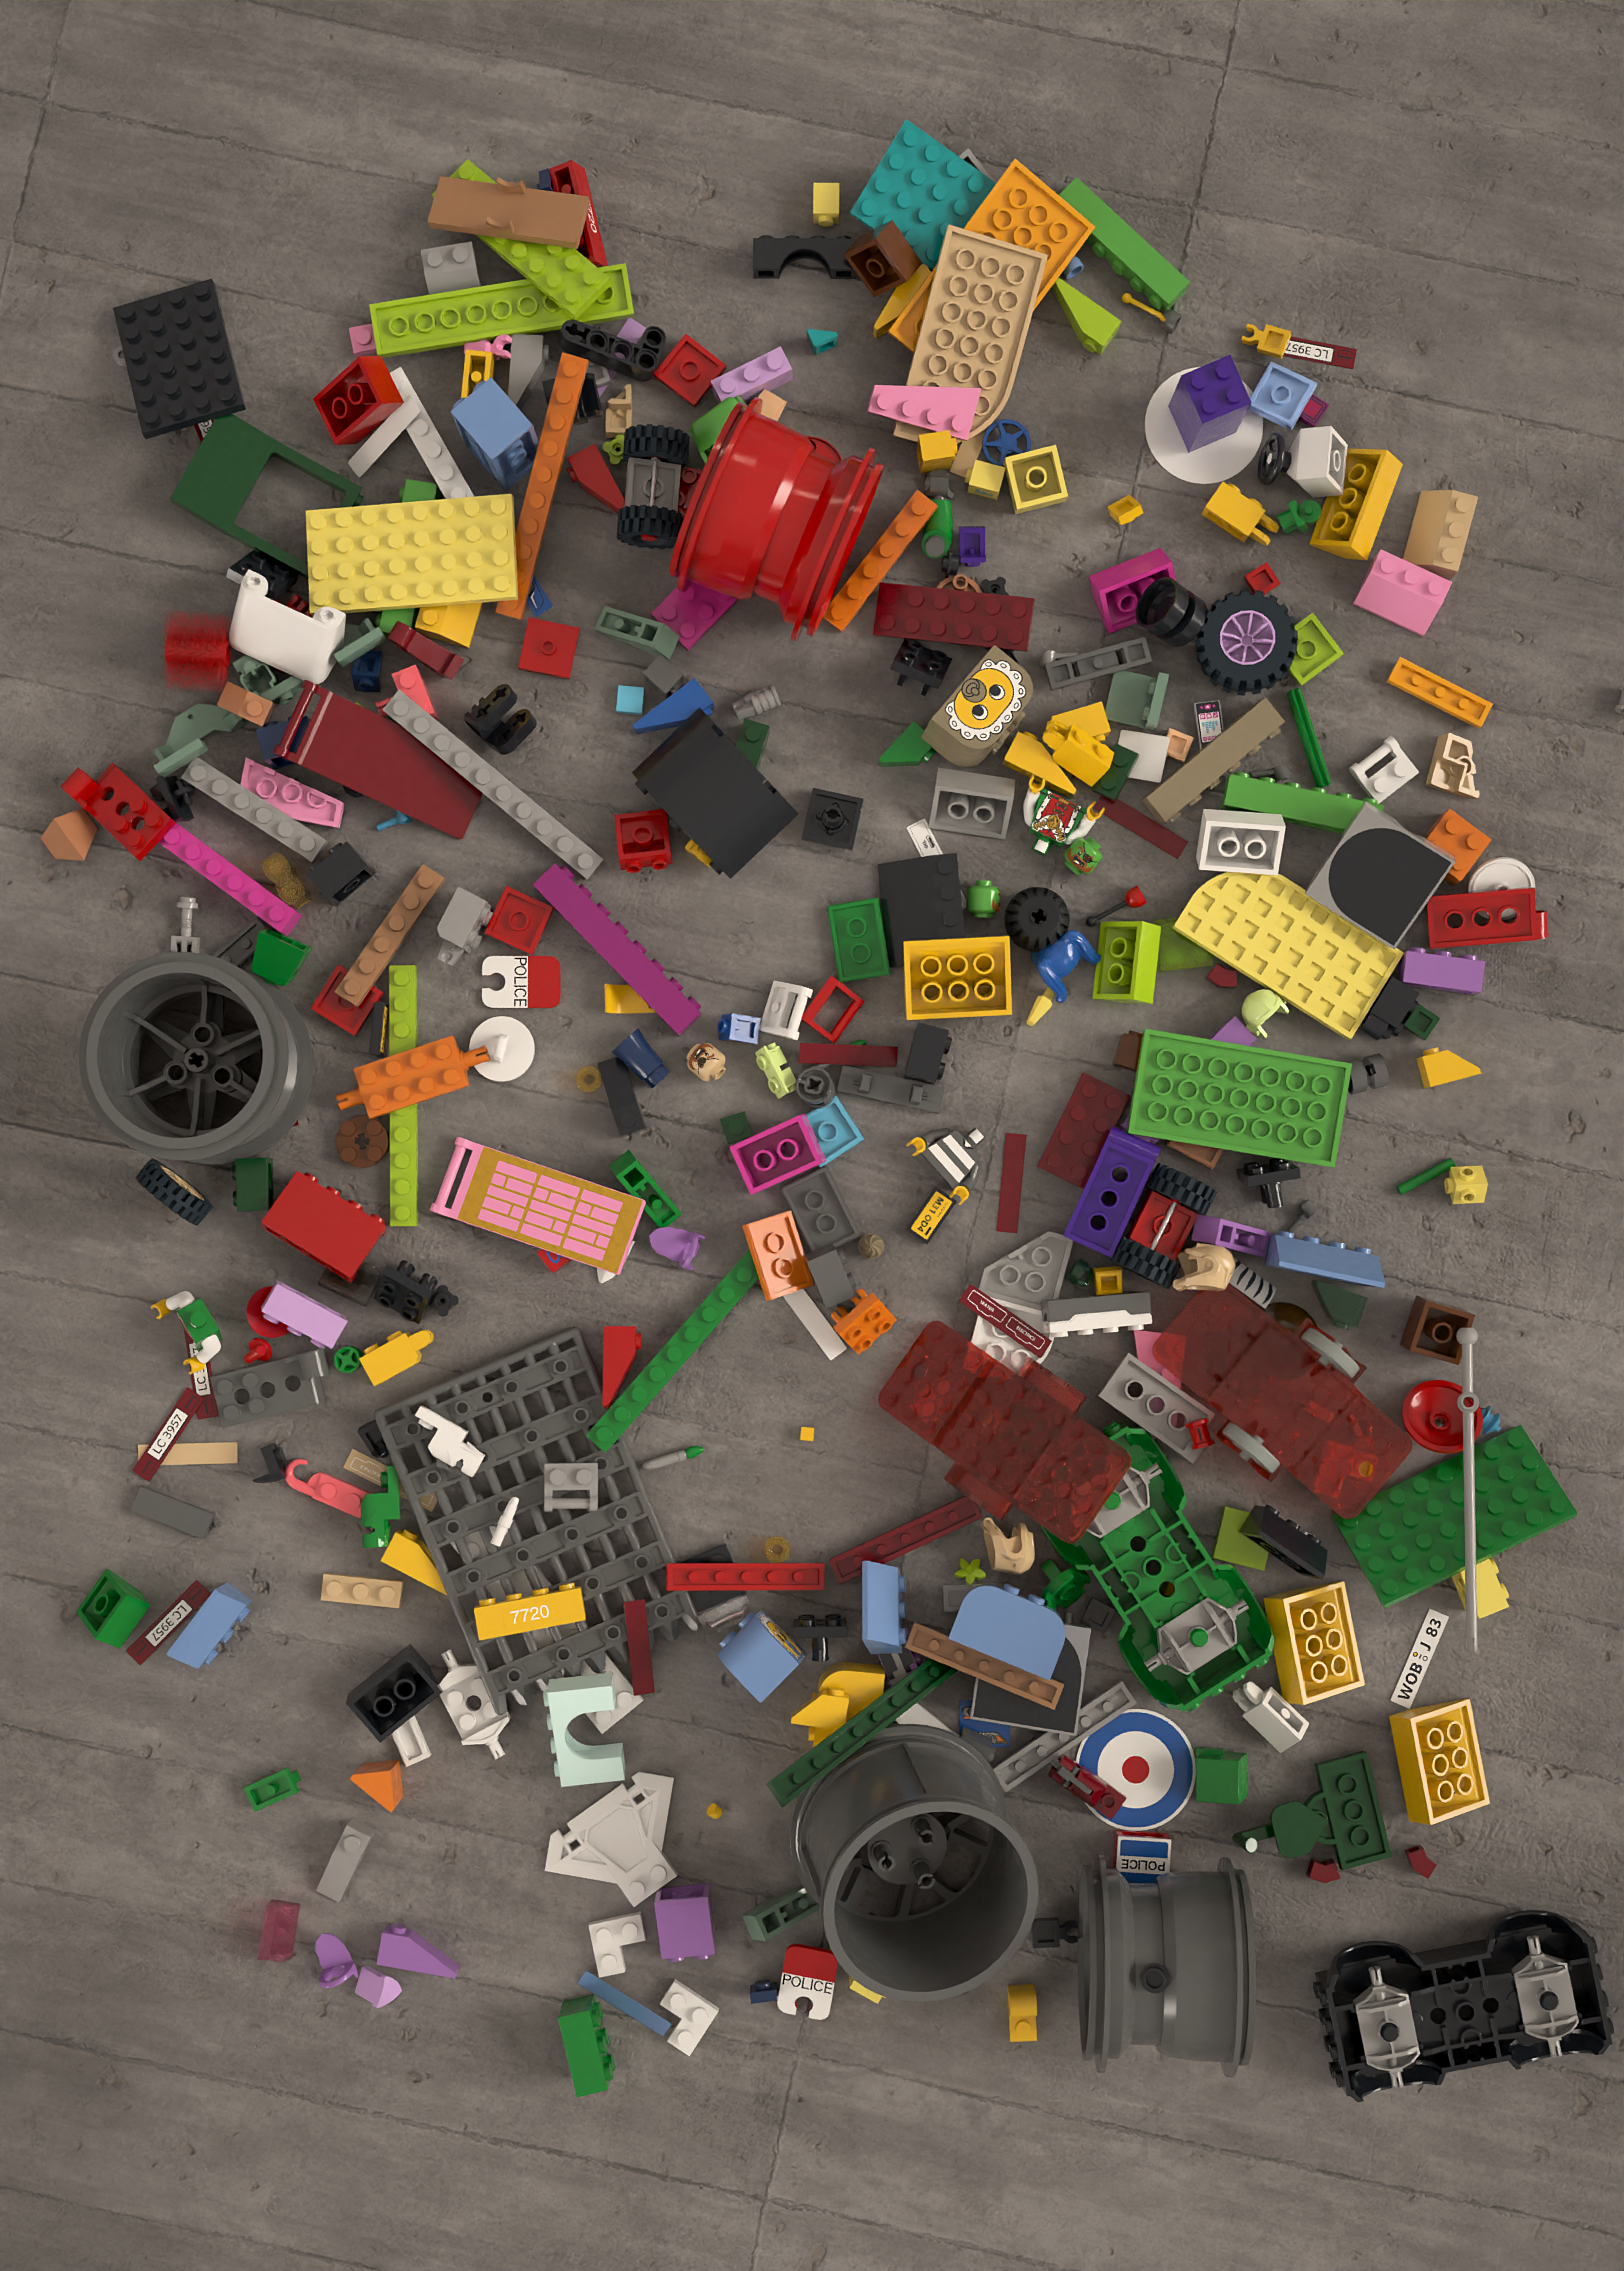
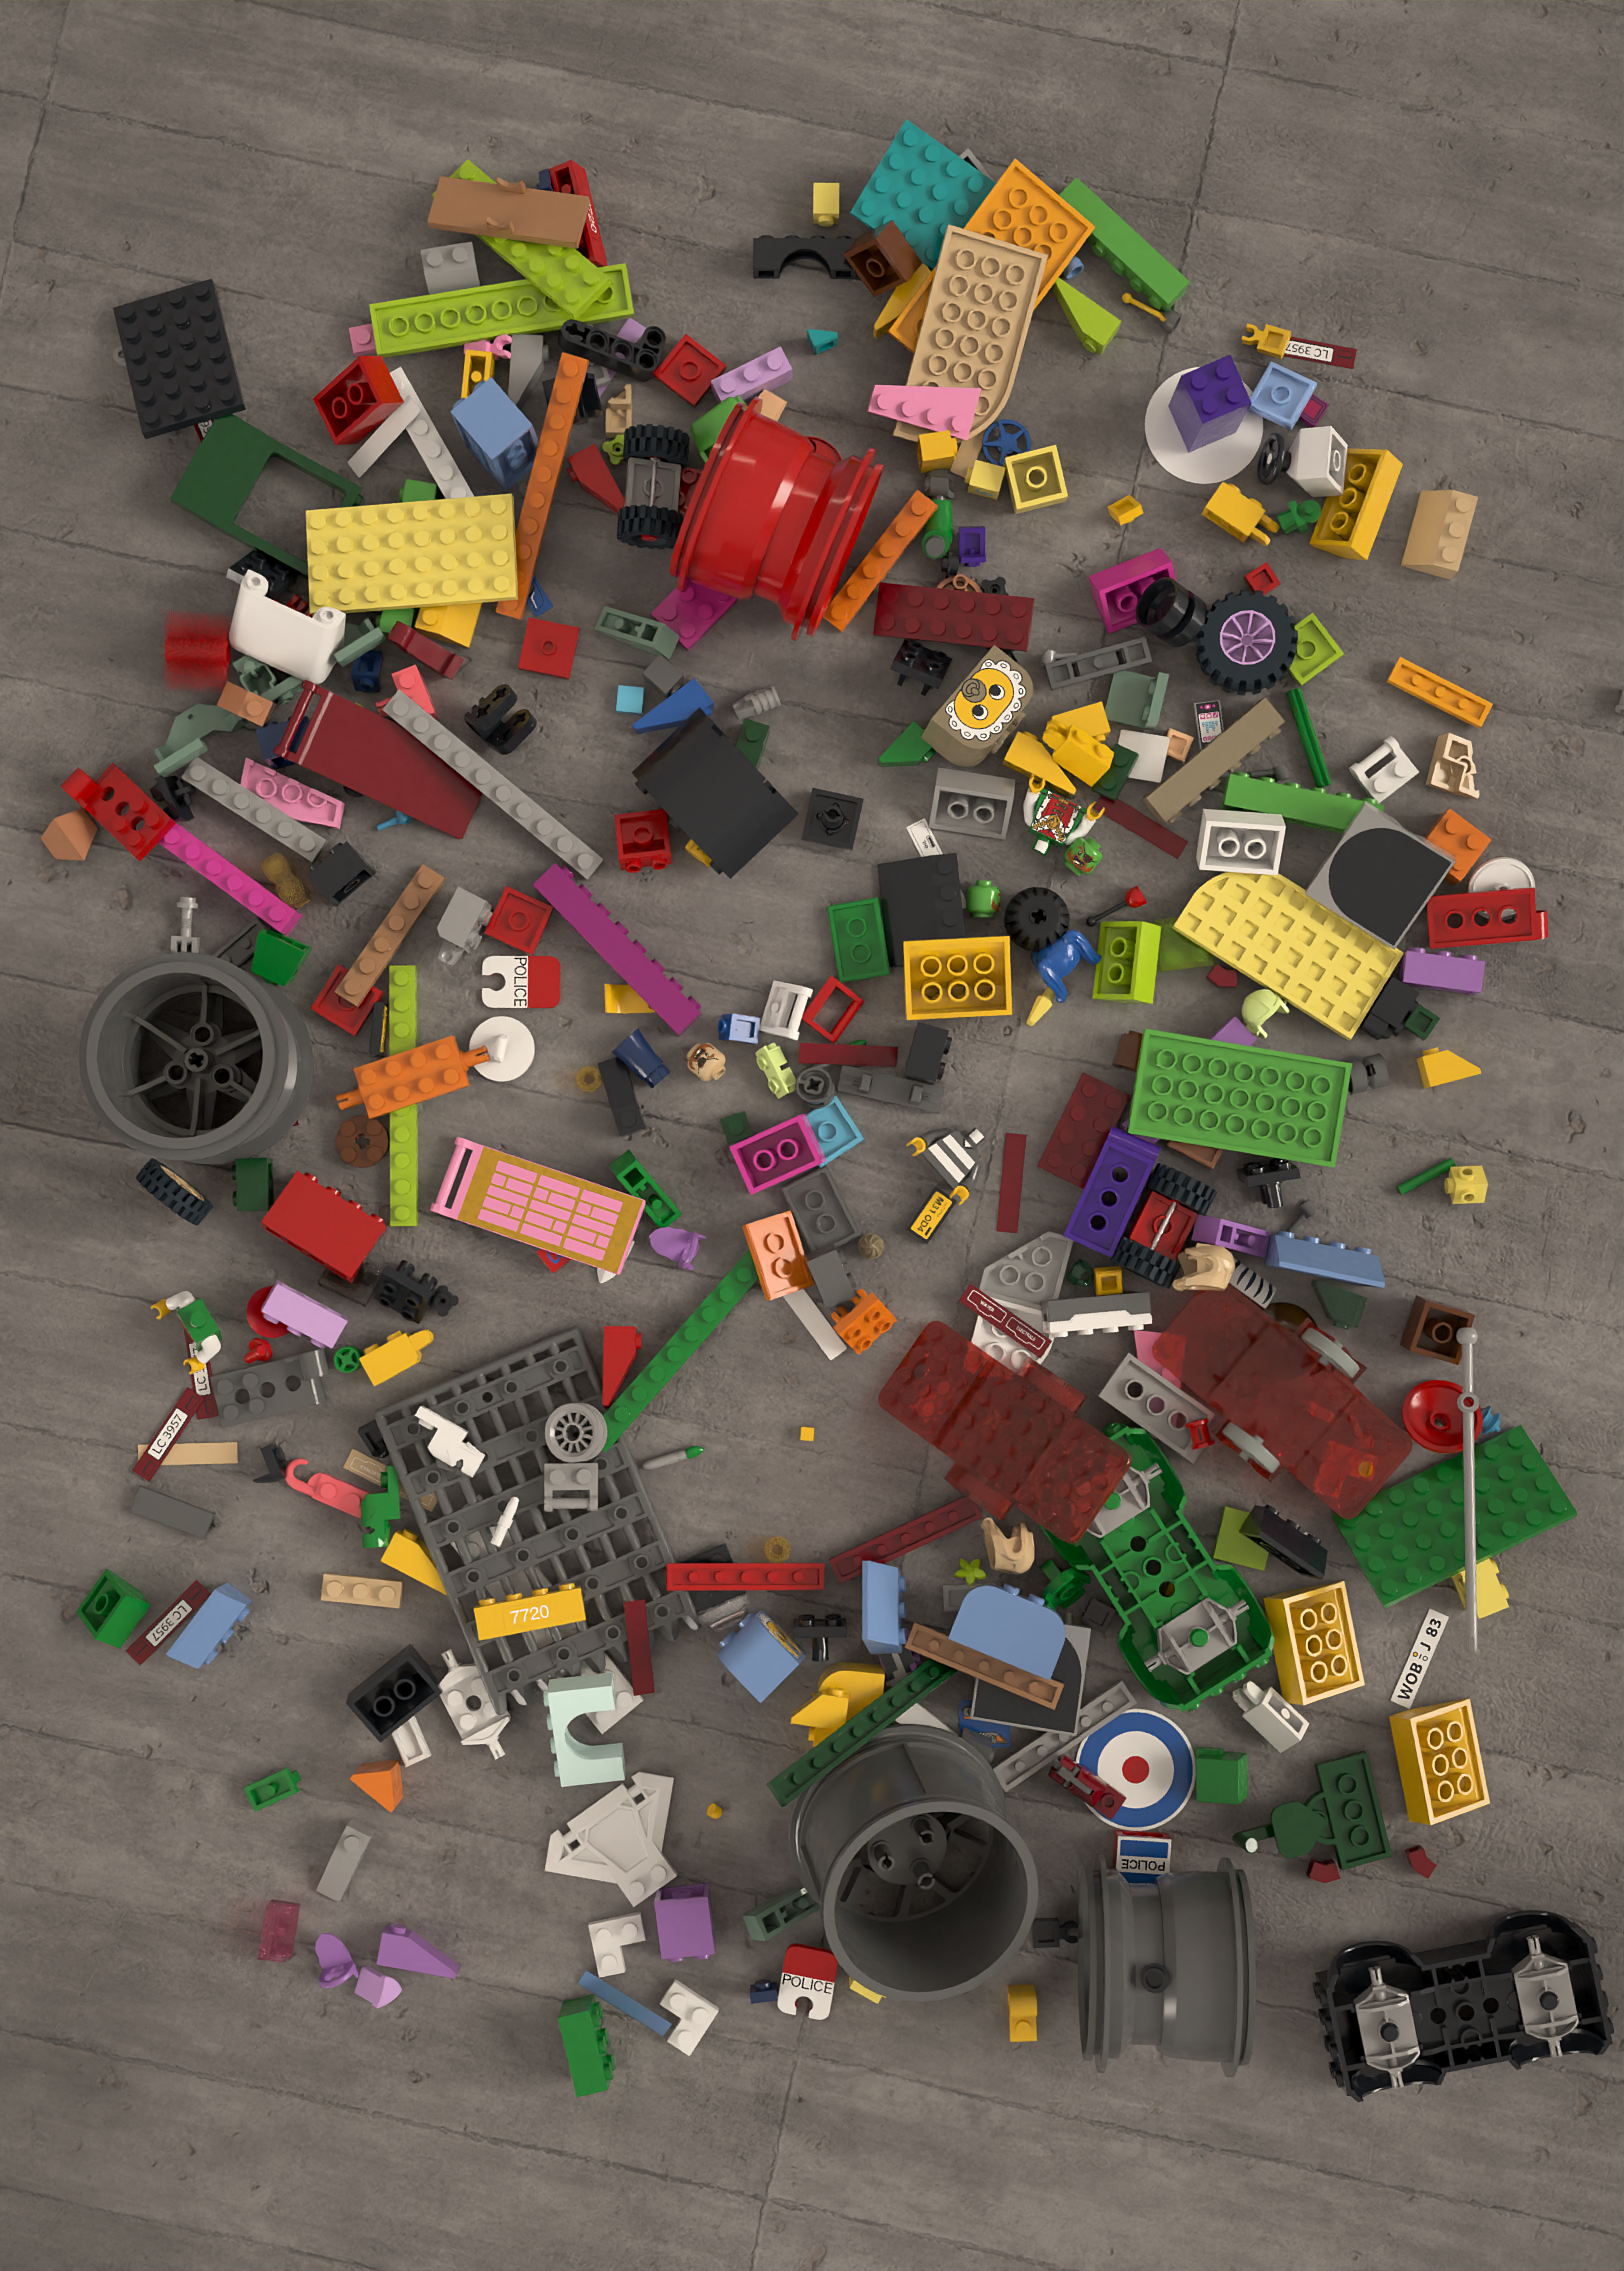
bright pink slope [1353,550,1452,636] -> none
none -> light grey wheel [545,1403,607,1463]

